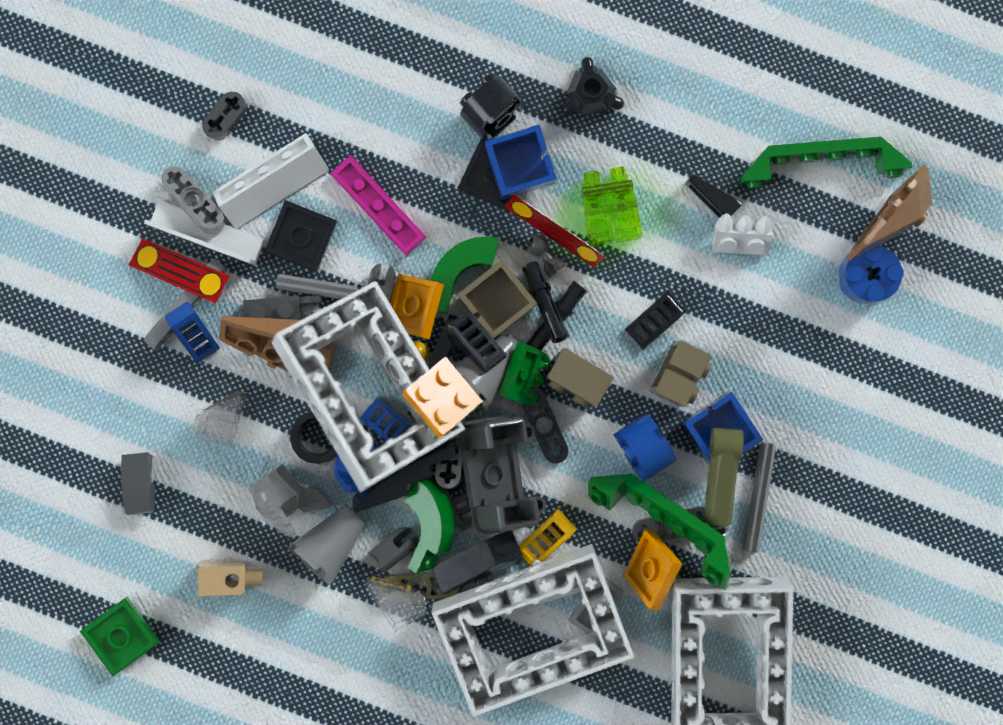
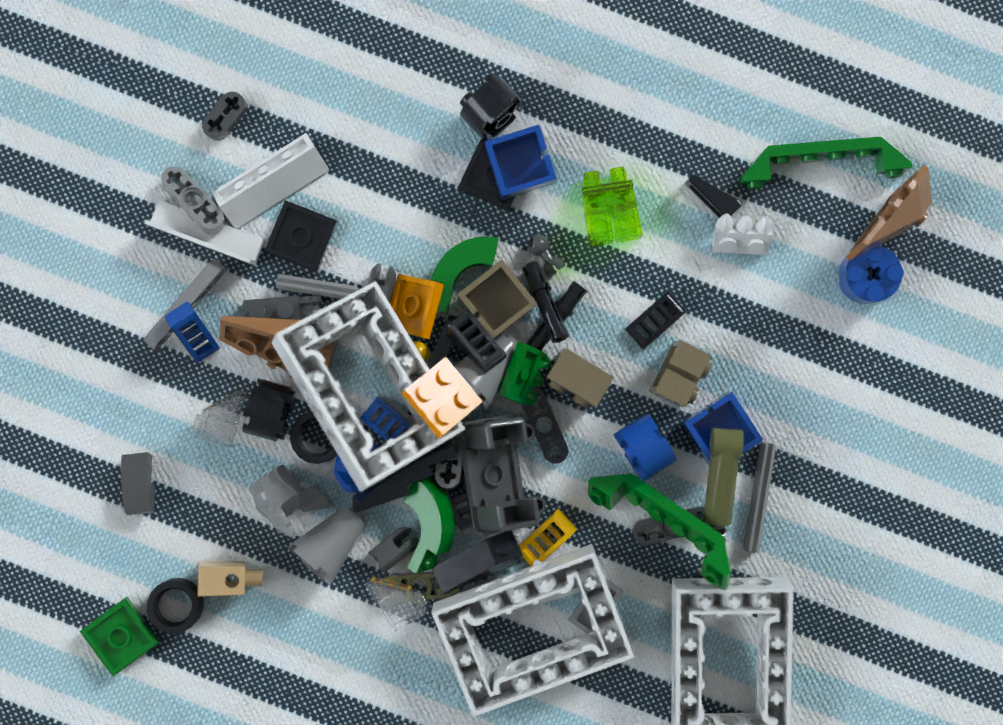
sticker [129,238,230,304] -> none
dark pink tile [330,155,427,256] -> none
sticker [505,194,606,268] -> none
black rock [561,57,624,116] -> none
light orange plate [623,529,682,611] -> none
none -> black tyre [147,578,204,634]
none -> black brick [242,378,297,442]

